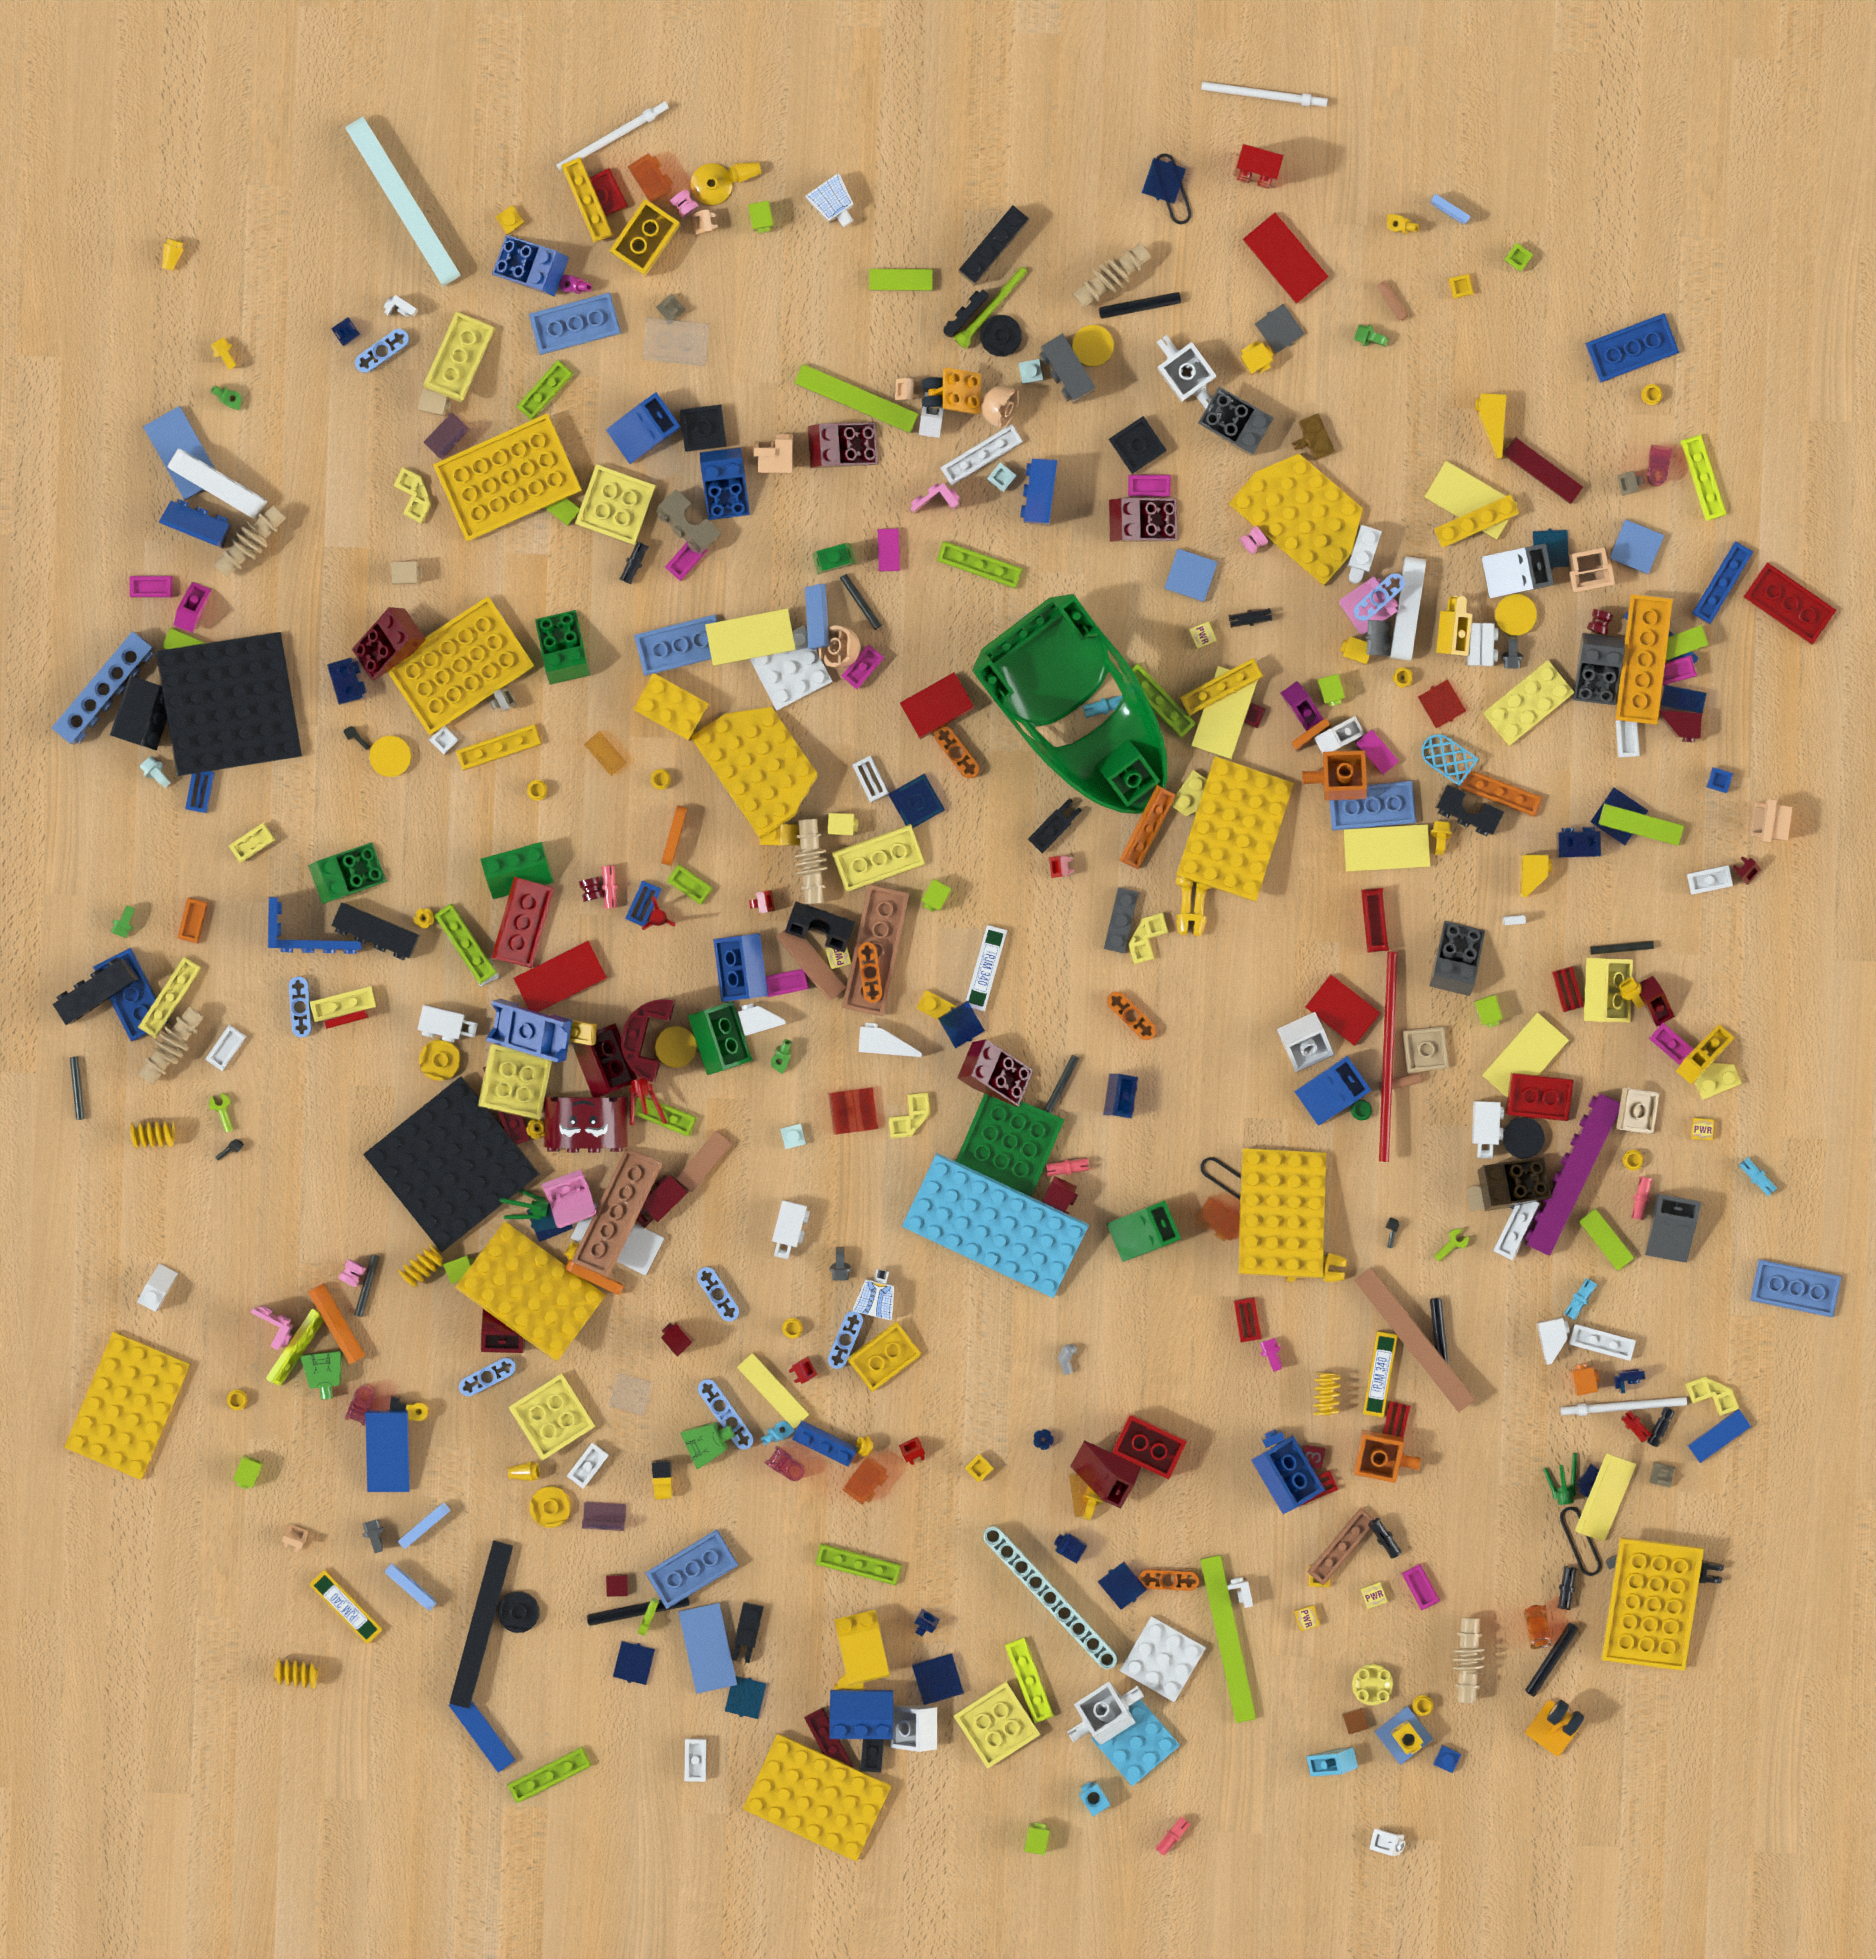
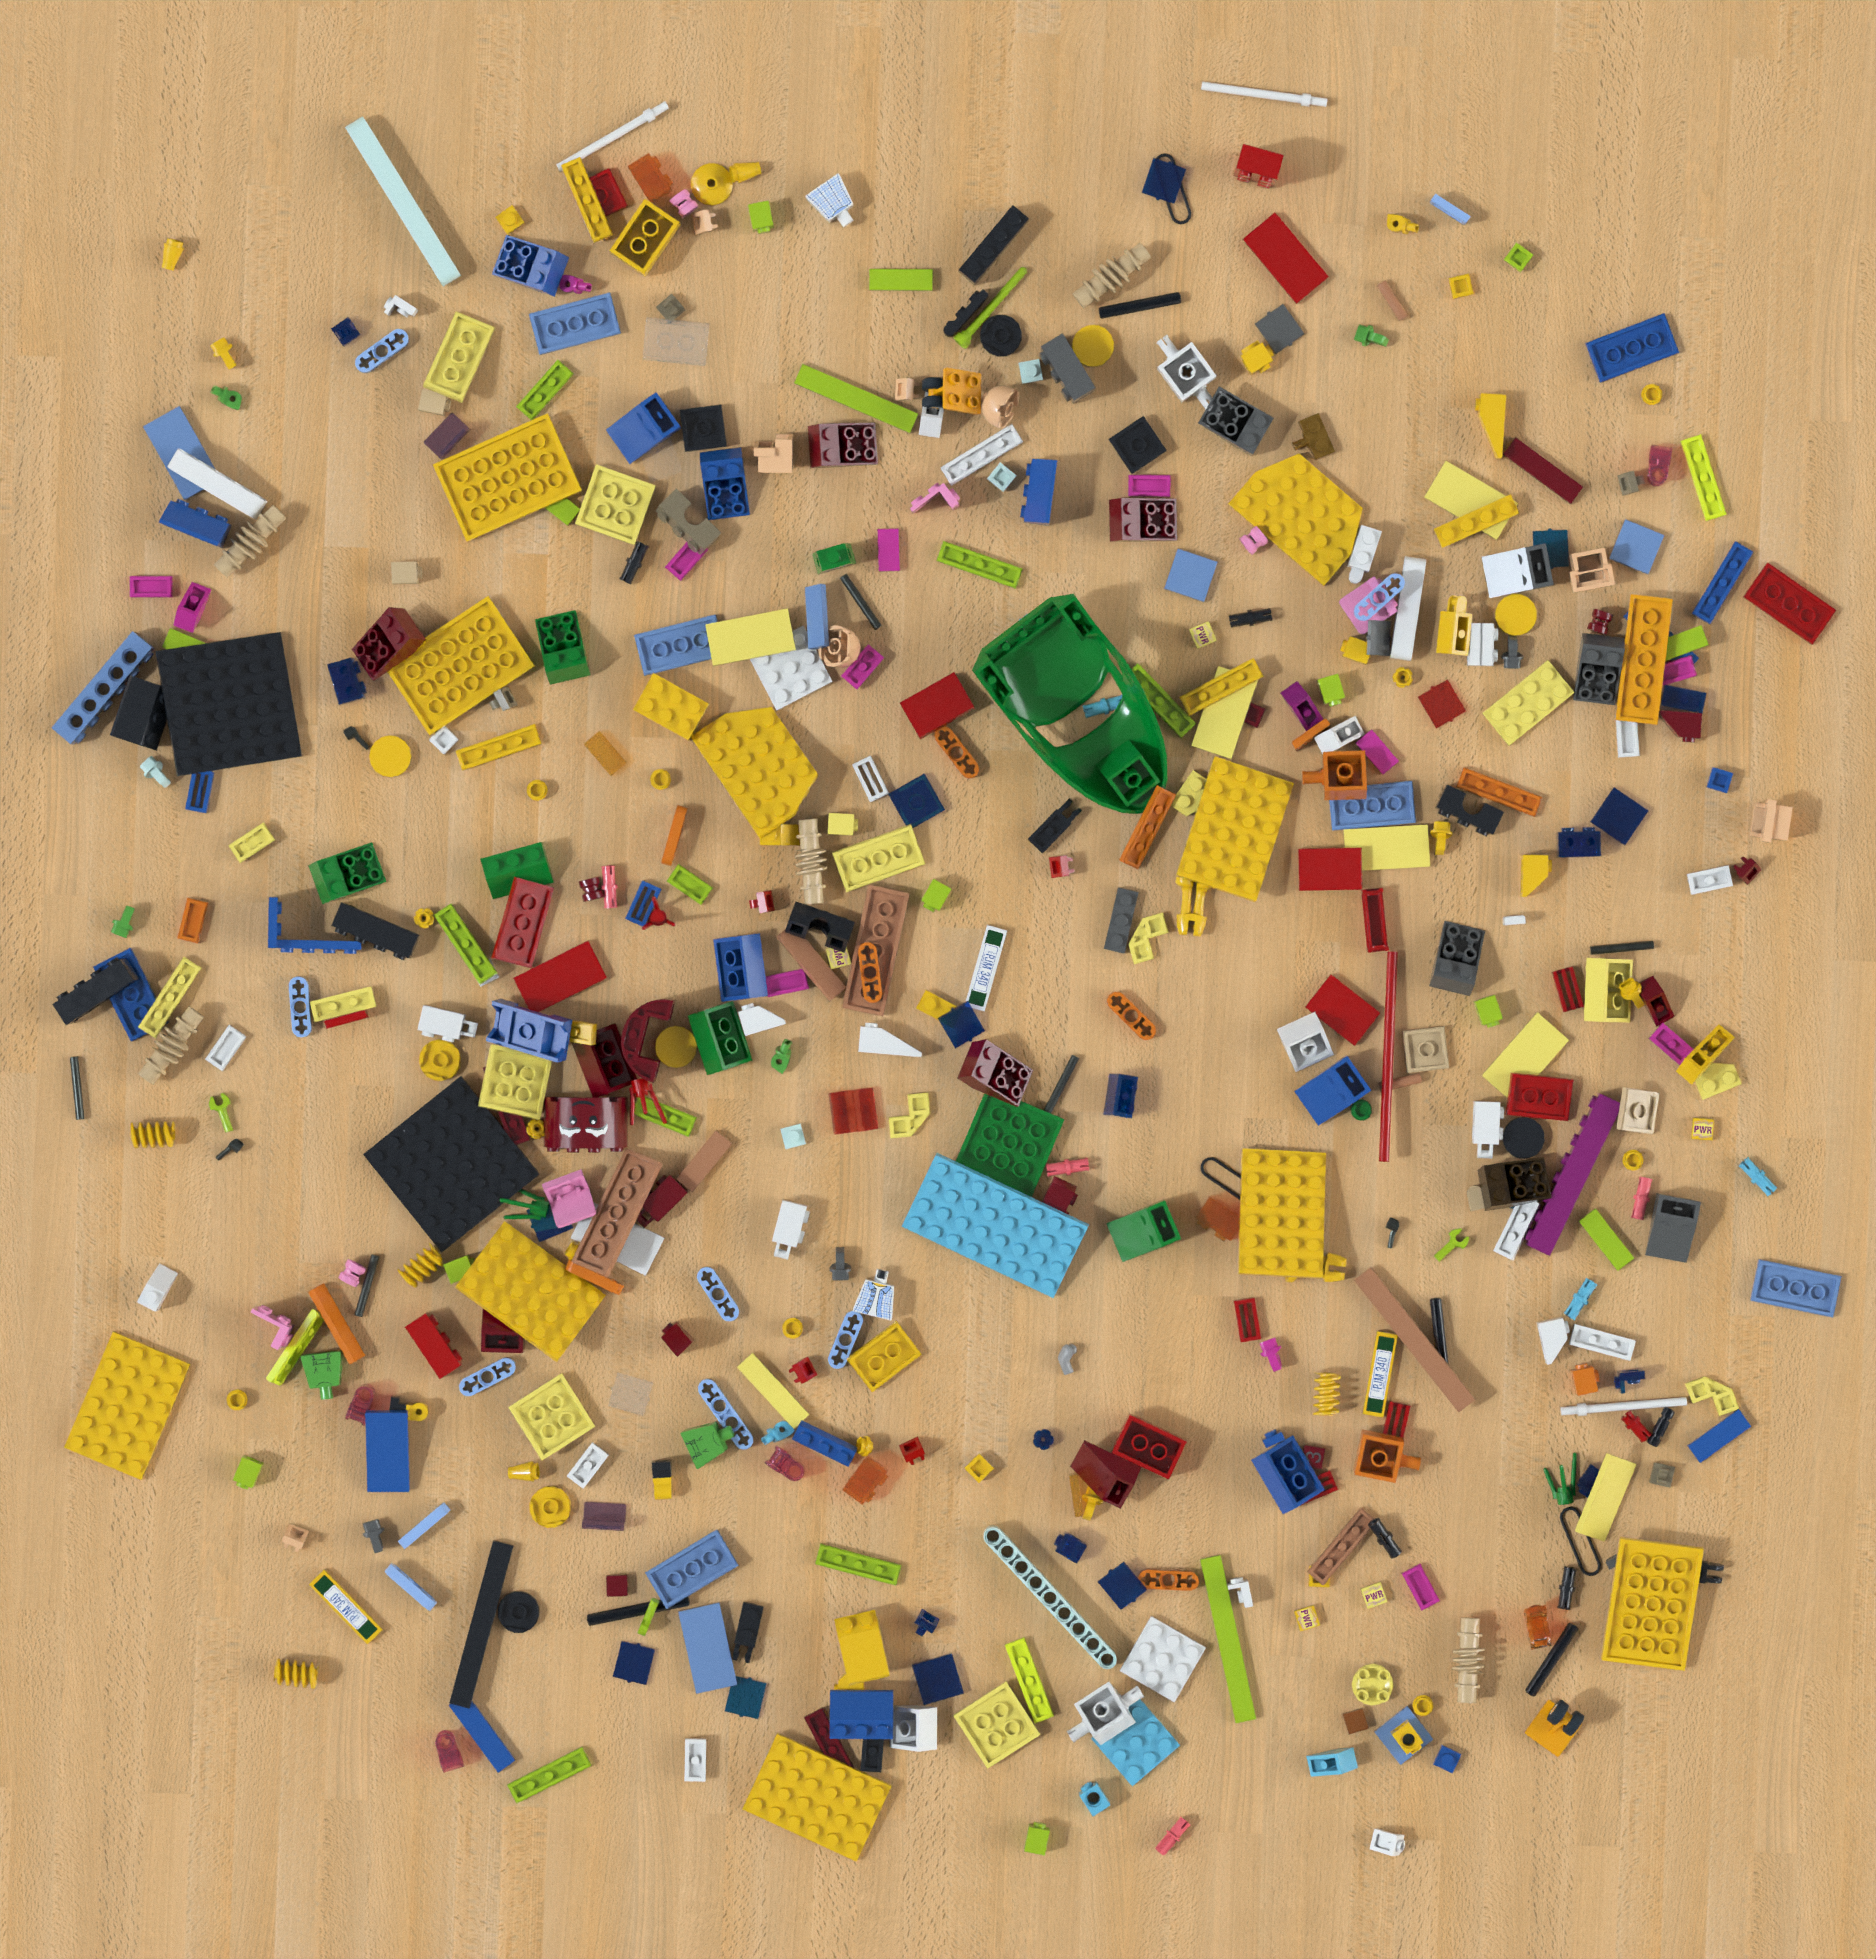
light yellow tile [393,467,431,524] -> none
medium azure window [1422,734,1479,787] -> none
lime tile [1598,804,1684,846] -> none
none -> red brick [405,1312,463,1379]
none -> clear pink piece [435,1730,464,1773]
none -> red tile [1298,848,1363,891]

